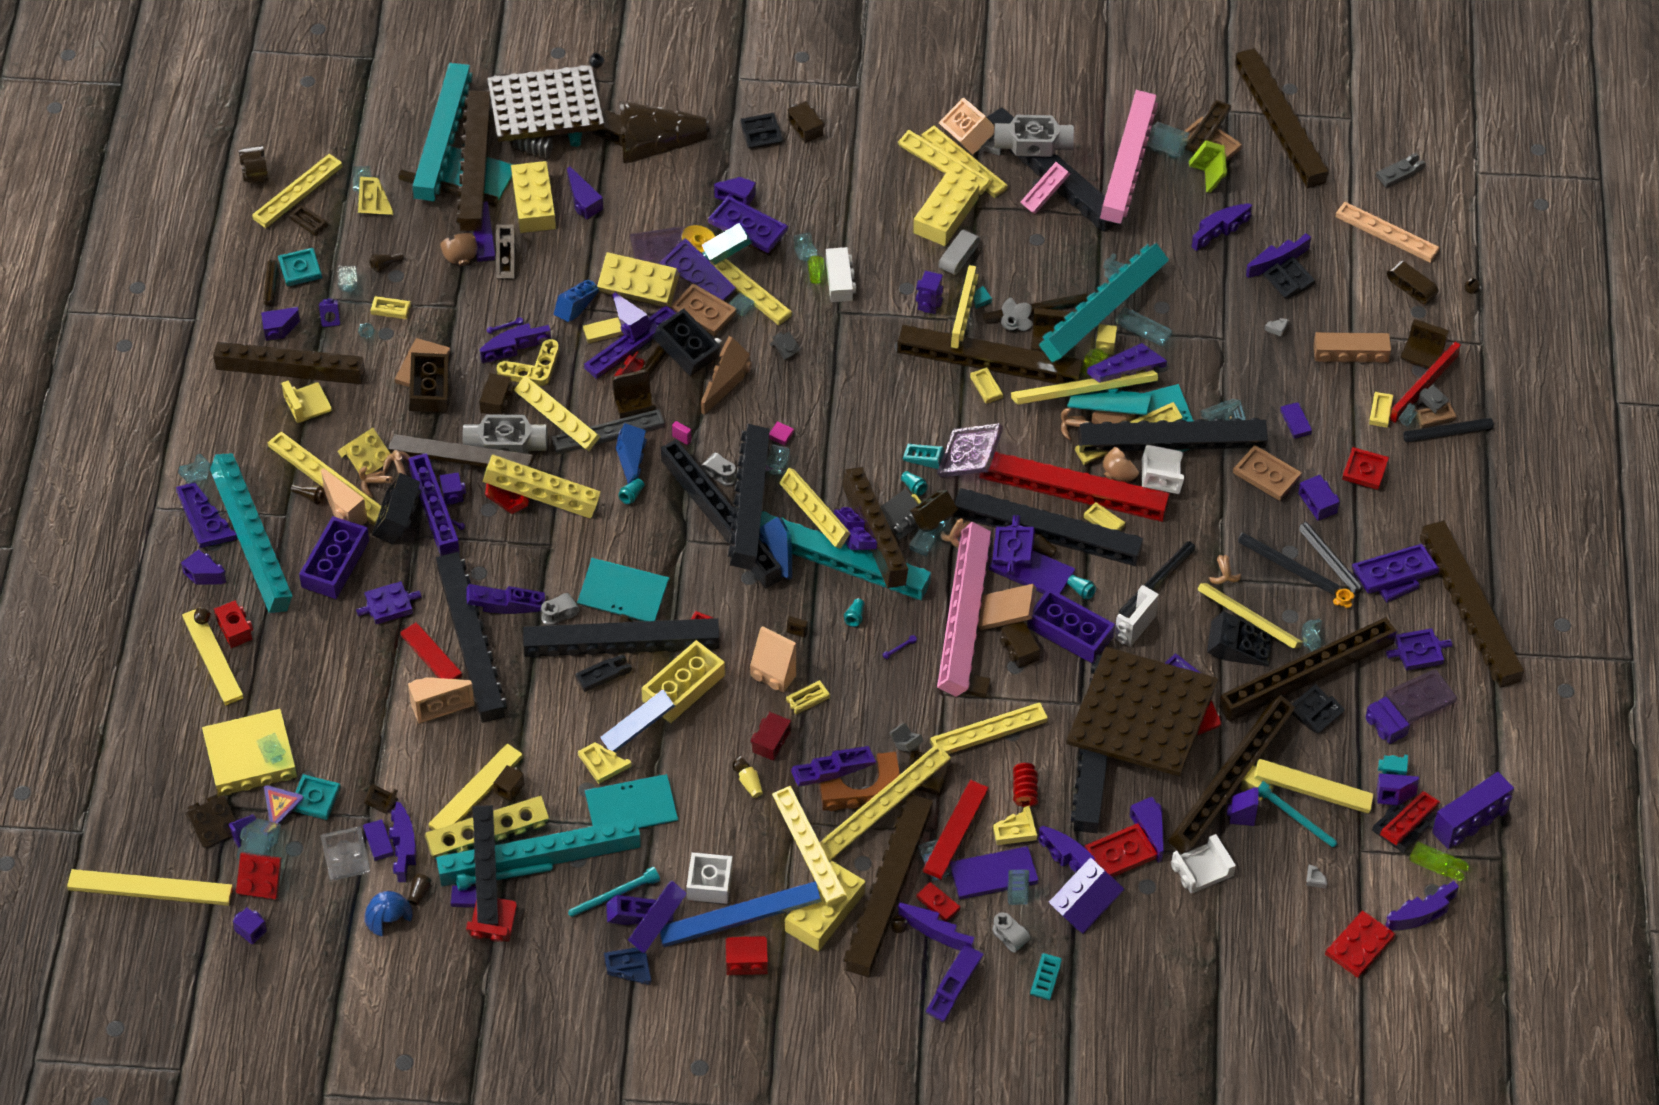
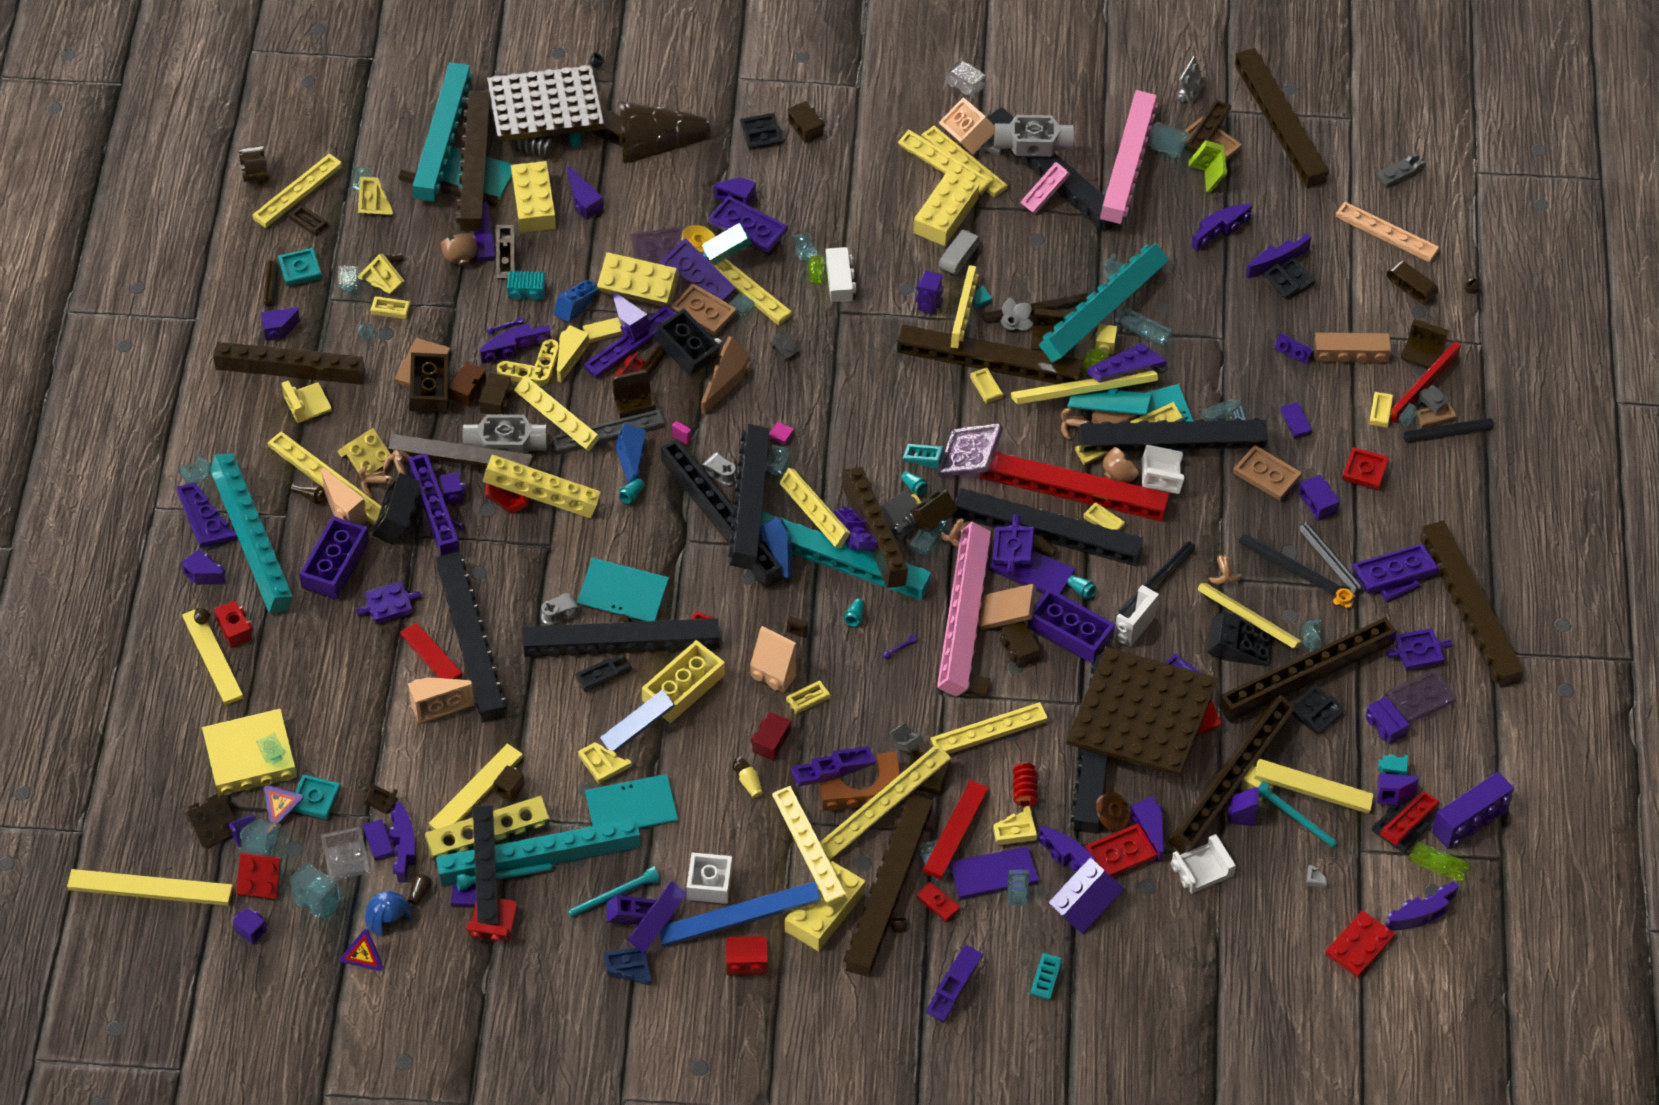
dark purple bracket [319,298,340,327] -> none
dark purple slope [466,584,545,614] -> none
dark purple slope [898,903,974,951] -> none
light grey piece [992,912,1031,952] -> none
light grey tile [1264,318,1289,336] -> none
none -> clear light blue brick [290,862,341,920]
none -> piece [339,929,384,971]
none -> light yellow wing [357,254,405,294]
none -> reddish brown brick [448,362,487,407]
none -> teal brick [507,270,546,300]
none -> light yellow slope [557,325,589,383]
none -> clear brick [946,59,987,97]
none -> reddish brown tile [1096,792,1131,831]
none -> light grey hinge [1177,56,1205,106]
none -> dark purple hinge [1274,333,1315,364]

